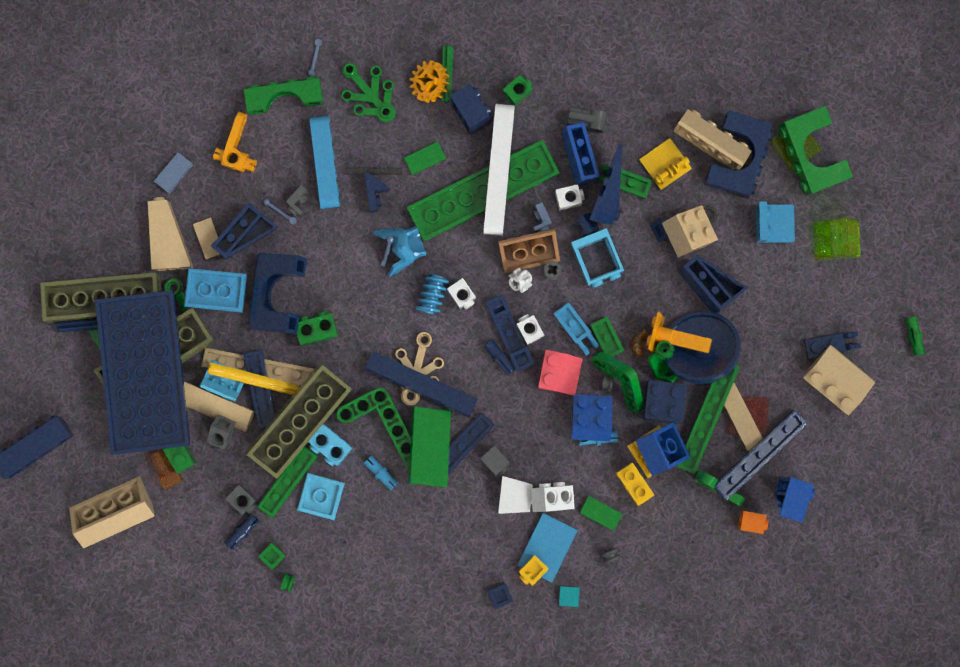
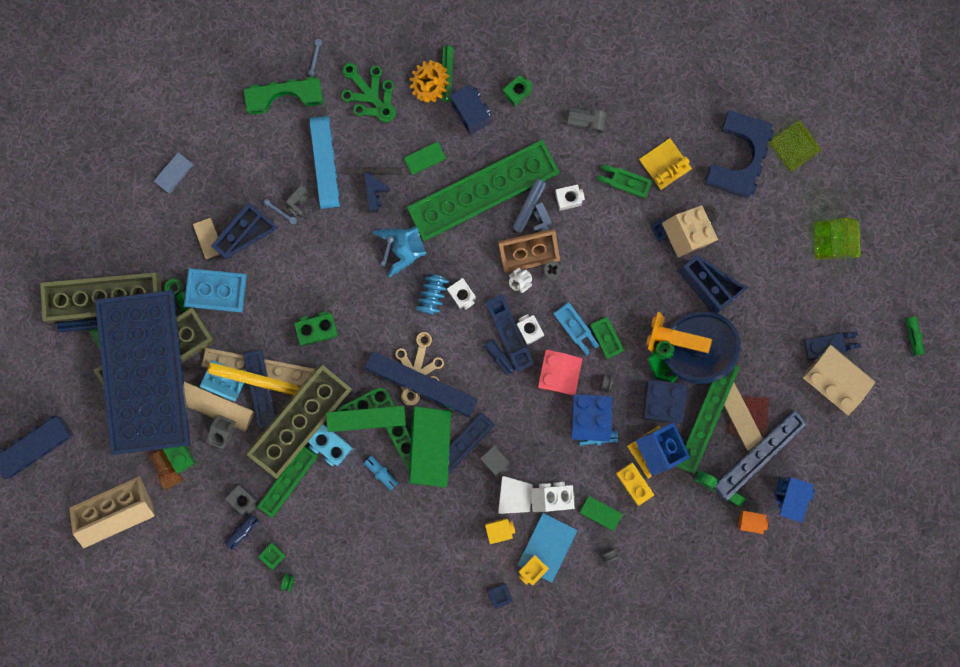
tan slope [148,197,193,272] -> none
light orange piece [213,112,257,172] -> none
dark blue arch [248,253,307,334] -> none
medium azure tile [297,473,345,520] -> none
white beam [483,104,515,236] -> none
teal tile [559,586,580,607] -> none
blue brick [561,122,600,186] -> none
medium azure window [570,228,624,288] -> none
dark blue tile [574,213,600,236] -> none
dark blue wedge [589,143,623,225] -> none
green beam [592,351,644,414] -> none
clear orange arm [631,328,650,357] -> none
tan slope [674,109,752,170] -> none
dark azure bracket [755,202,795,243] -> none
green arch [778,106,853,195] -> none
none -> green tile [326,406,406,432]
none -> yellow brick [485,518,515,544]
none -> sand blue axle [513,179,546,233]

